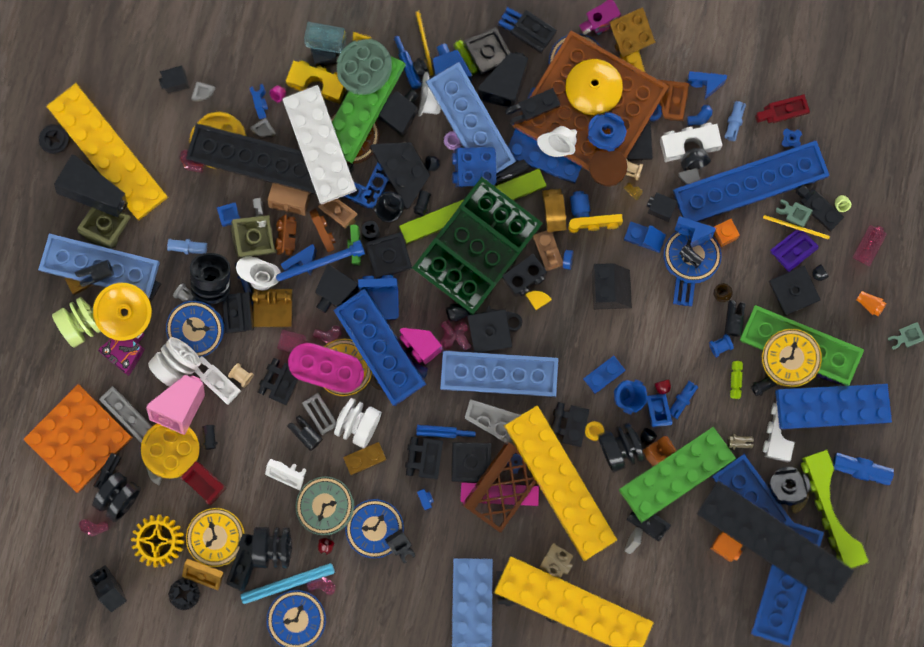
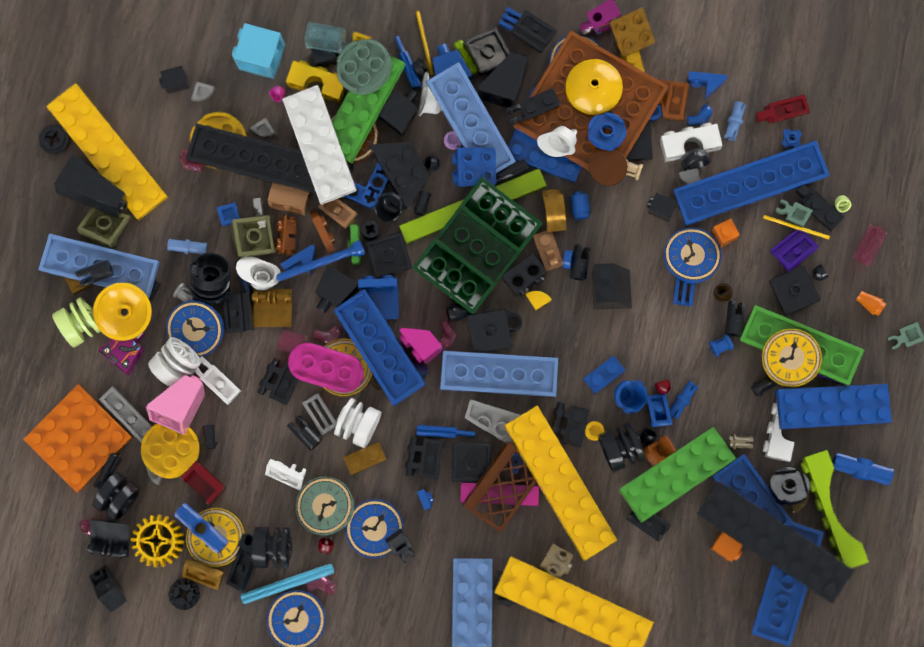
tan bush [228,363,254,388] -> none
blue plate [250,84,268,119] -> none
clear pink arm [455,322,471,351] -> none
yellow plate [568,214,623,233] -> none
clear yellow tile [623,183,643,200] -> none
blue slope [624,221,666,253] -> none
light grey tile [624,527,643,554] -> none
blue slope [675,216,716,248] -> none
black pin [679,245,704,269] -> none
lime axle [730,361,743,399] -> none
none -> black hinge [87,519,129,559]
none -> blue piece [174,503,229,554]
none -> medium azure brick [232,23,285,79]
none -> black hinge [570,244,591,281]

